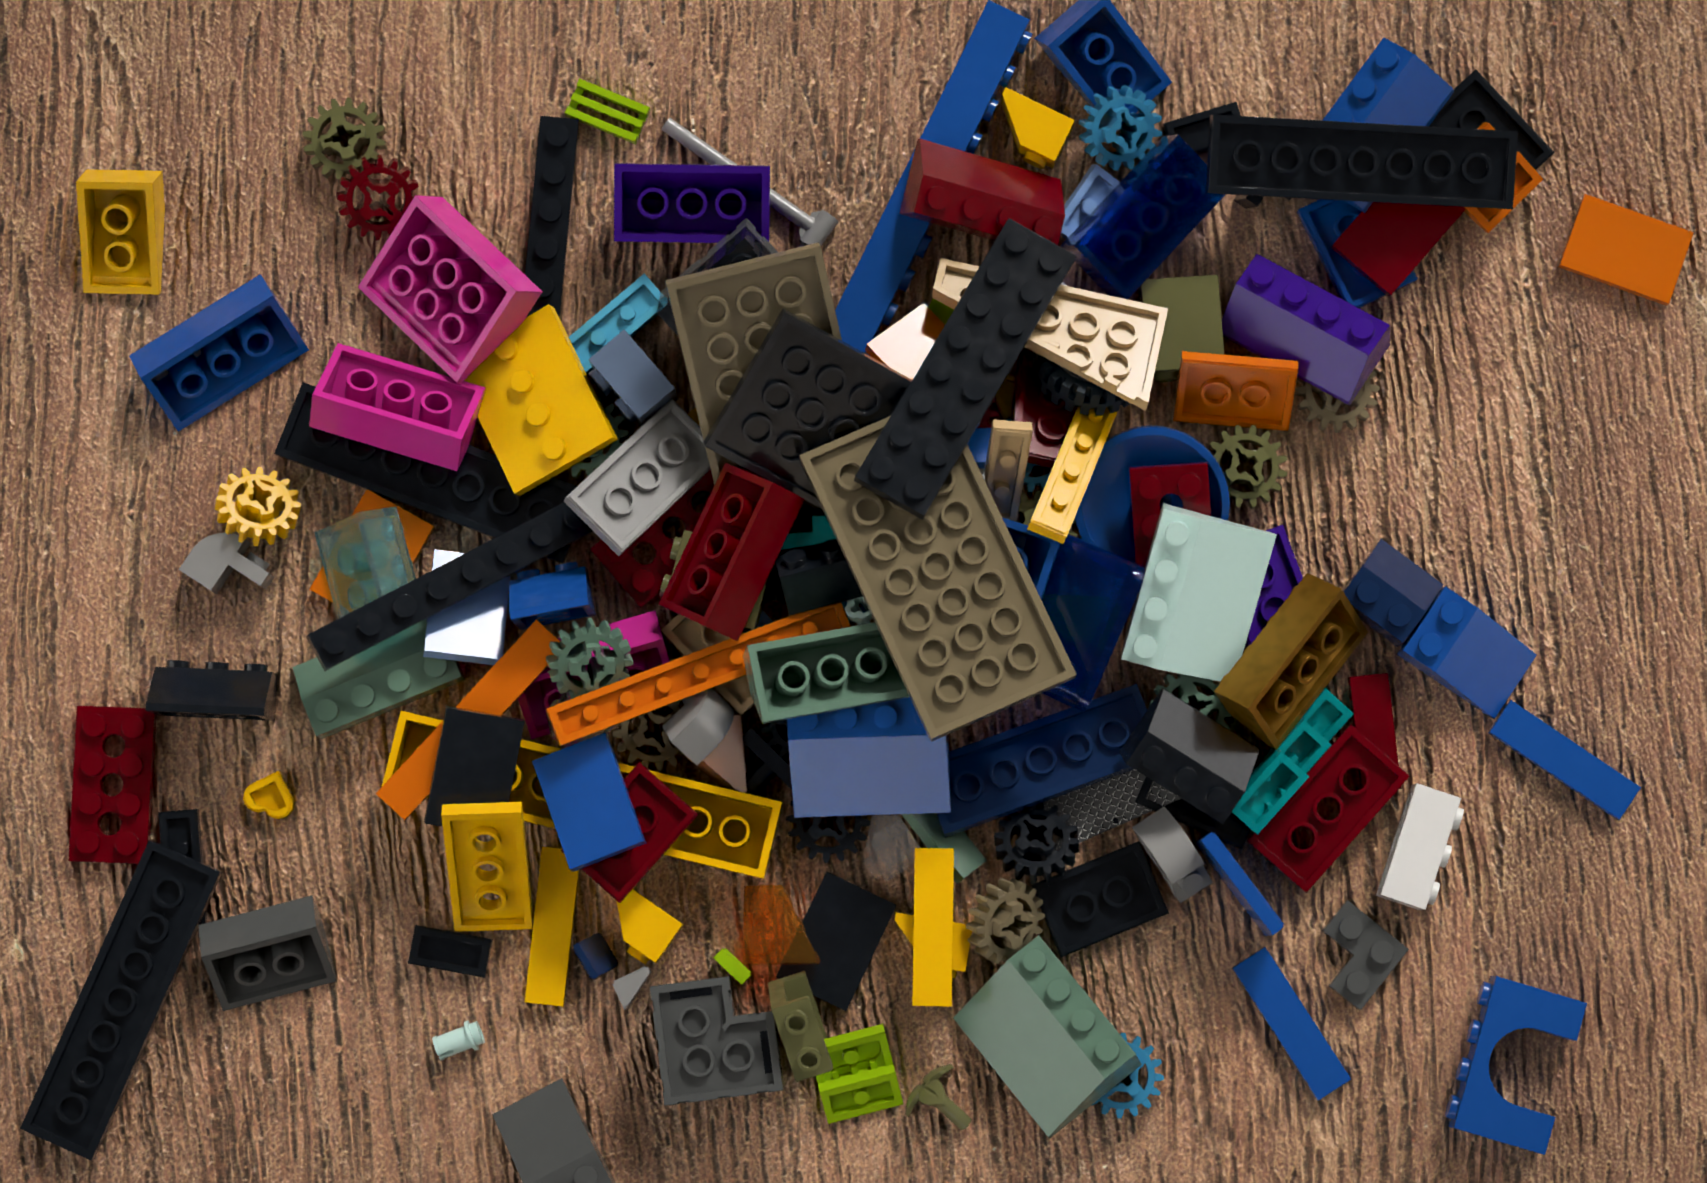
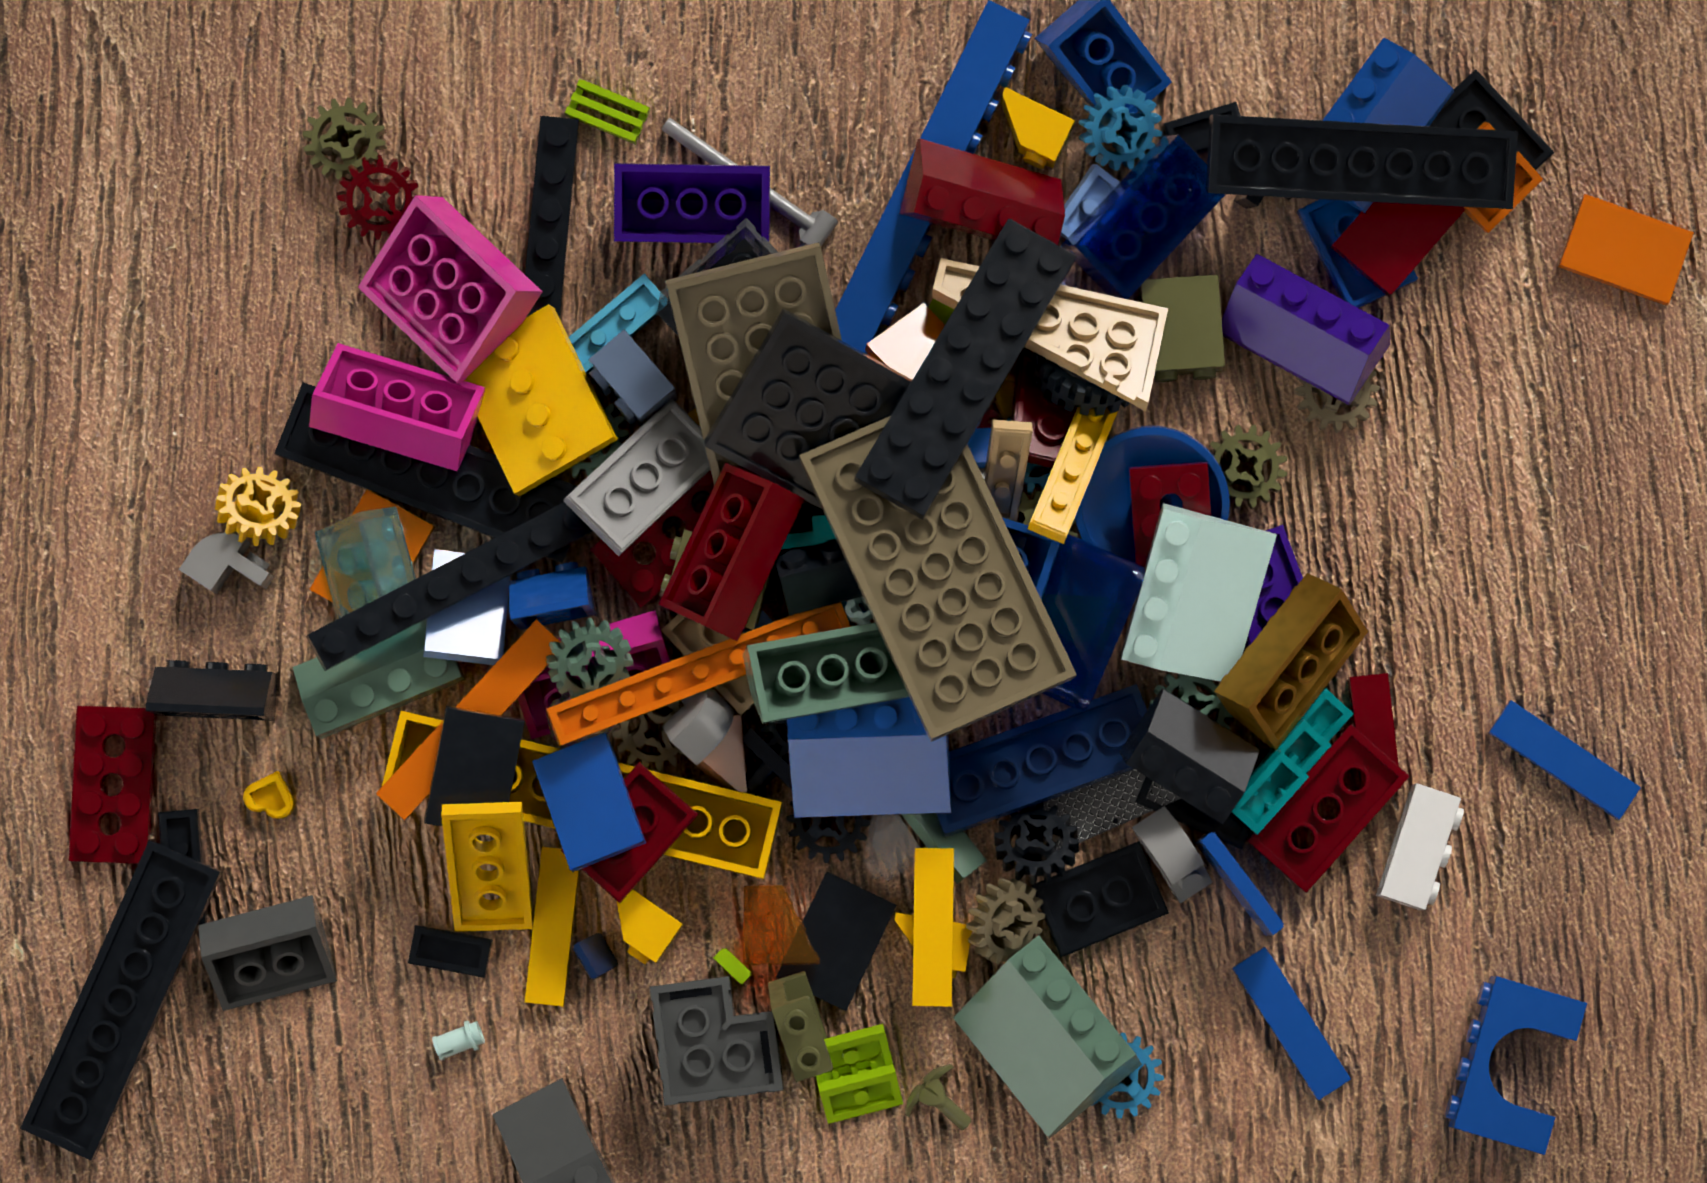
yellow slope [76,169,165,295] -> none
blue slope [129,274,309,432] -> none
light grey slope [612,966,652,1010] -> none
orange tile [1173,351,1298,431] -> none
dark grey plate [1322,900,1409,1010] -> none
dark blue slope [1343,539,1443,647] -> none
blue slope [1397,586,1537,719] -> none

